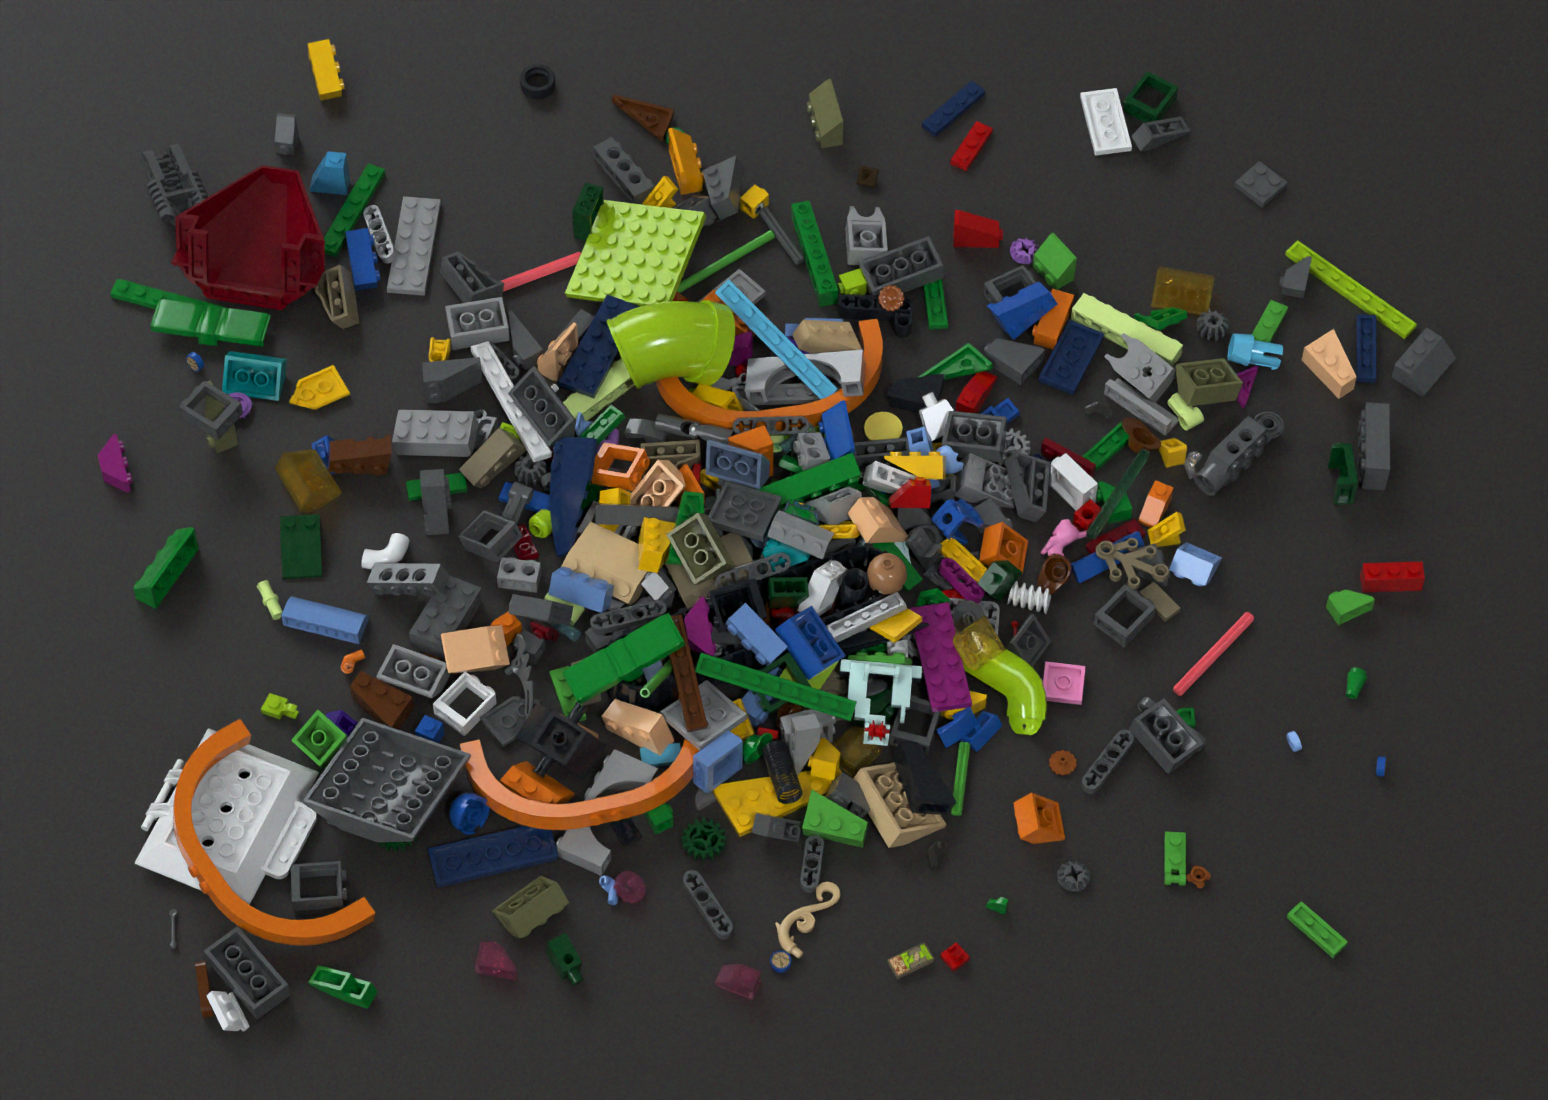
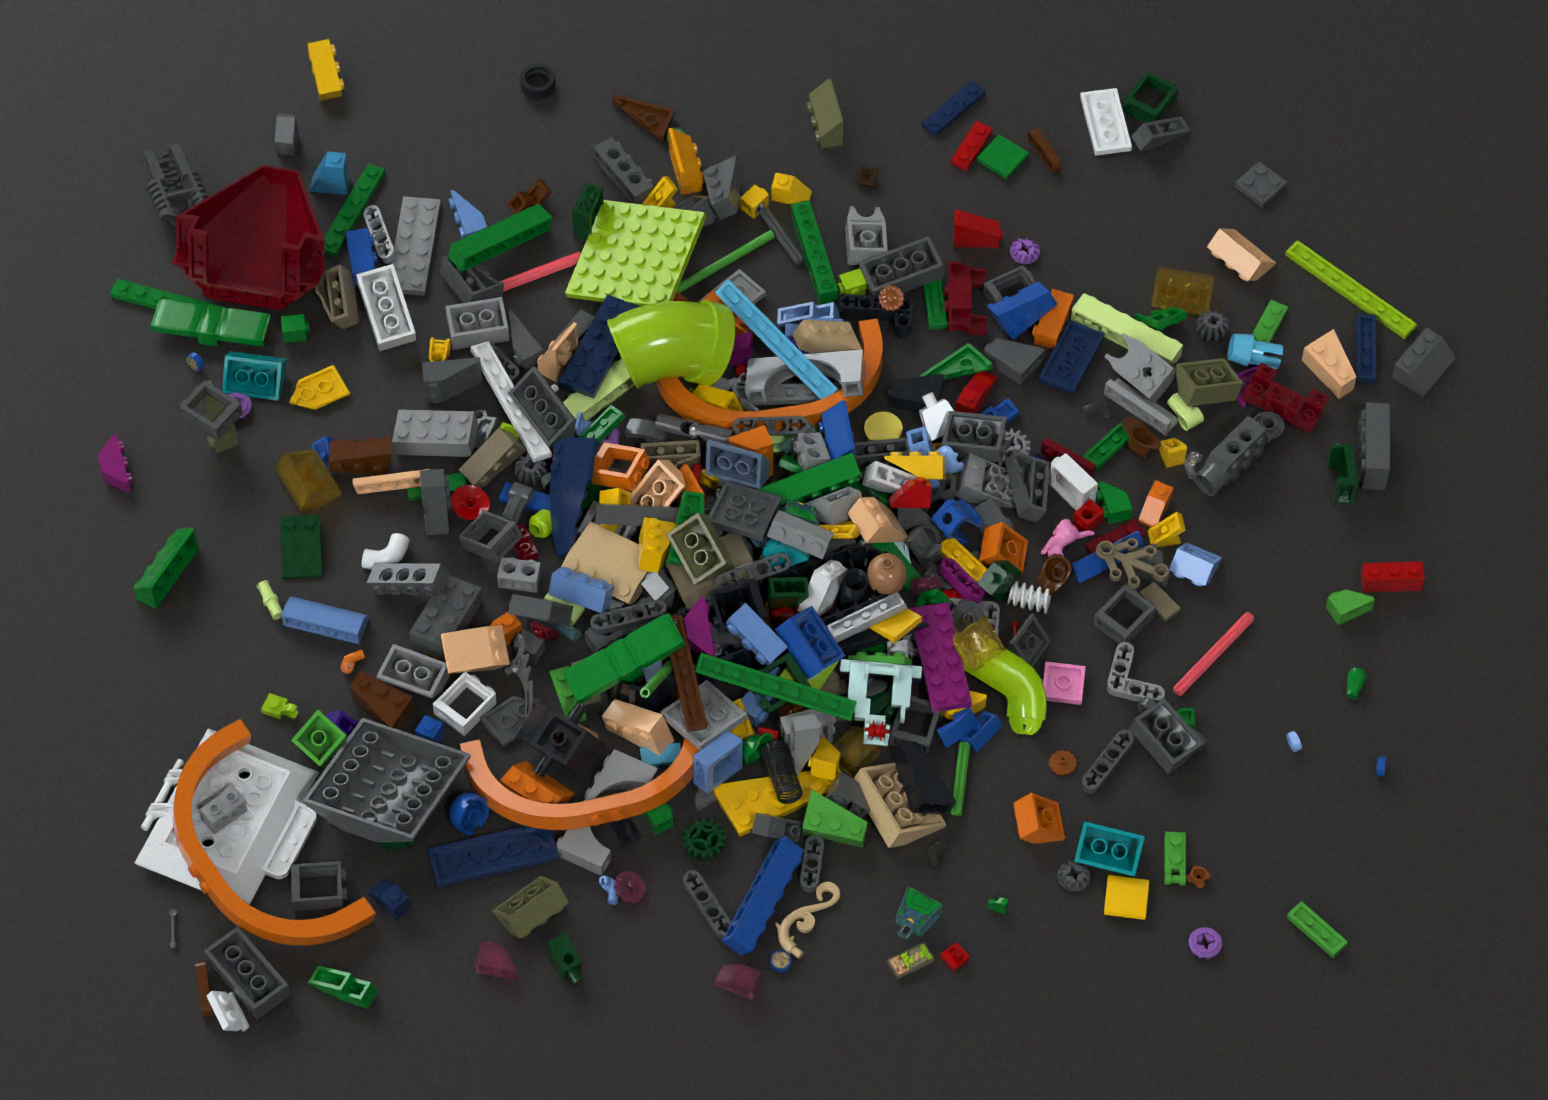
bright green slope [1033,233,1077,290] -> none
clear green axle [1086,449,1150,540] -> none
dark grey slope [1279,256,1312,299] -> none
none -> light grey brick [200,785,248,834]
none -> green brick [281,314,310,343]
none -> light nougat tile [353,469,430,495]
none -> white brick [356,264,416,351]
none -> dark blue slope [368,880,411,921]
none -> medium blue slope [448,190,487,239]
none -> green brick [448,204,553,272]
none -> red dish [451,485,490,520]
none -> reddish brown slope [507,179,552,214]
none -> blue brick [721,836,804,955]
none -> yellow slope [771,173,812,204]
none -> medium blue slope [777,302,839,327]
none -> torso [896,886,943,939]
none -> clear pink gear [910,576,942,596]
none -> dark red bracket [944,261,987,336]
none -> green tile [977,134,1029,180]
none -> reddish brown beam [1027,128,1062,173]
none -> teal slope [1074,821,1145,877]
none -> yellow slope [1104,875,1149,920]
none -> light grey beam [1107,642,1165,703]
none -> medium lavender gear [1188,927,1222,959]
none -> light nougat slope [1207,229,1276,281]
none -> dark red bracket [1241,362,1330,434]

